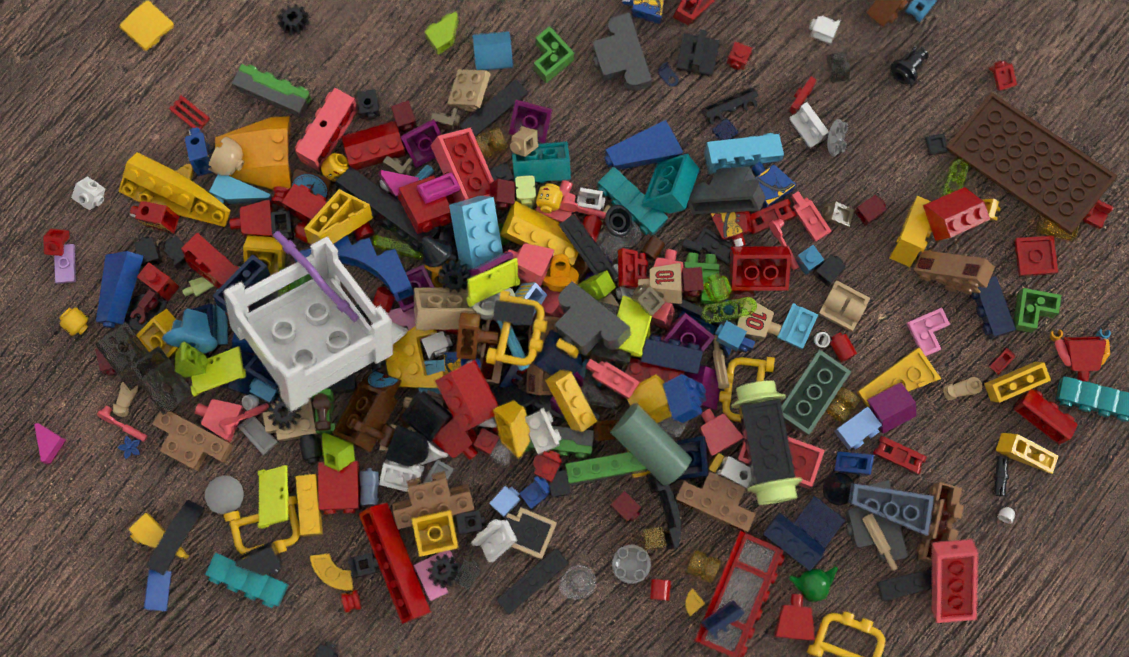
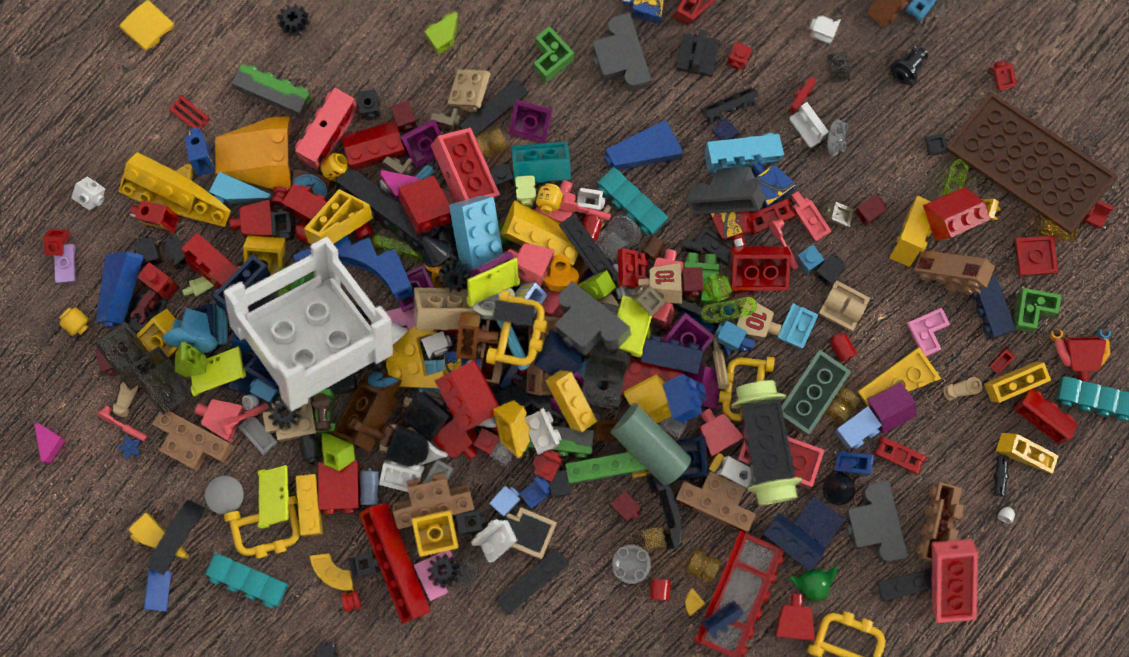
tan cylinder [208,137,244,176] -> none
black slope [235,541,283,575] -> none
medium lavender bar [273,231,360,322] -> none
red brick [372,287,395,313] -> none
dark pink tile [417,172,460,204] -> none
dark azure slope [473,31,513,70] -> none
dark red brick [489,179,515,210] -> none
tan brick [510,126,538,156] -> none
yellow tile [556,339,579,358] -> none
clear piece [559,565,596,599] -> none
coral hinge [586,359,639,400] -> none
black hat [602,205,632,237] -> none
teal slope [642,153,700,214] -> none
dark blue piece [658,62,678,86] -> none
white hinge [814,332,830,347] -> none
sand blue wedge [848,483,934,536] -> none
tan axle [862,513,898,570] -> none

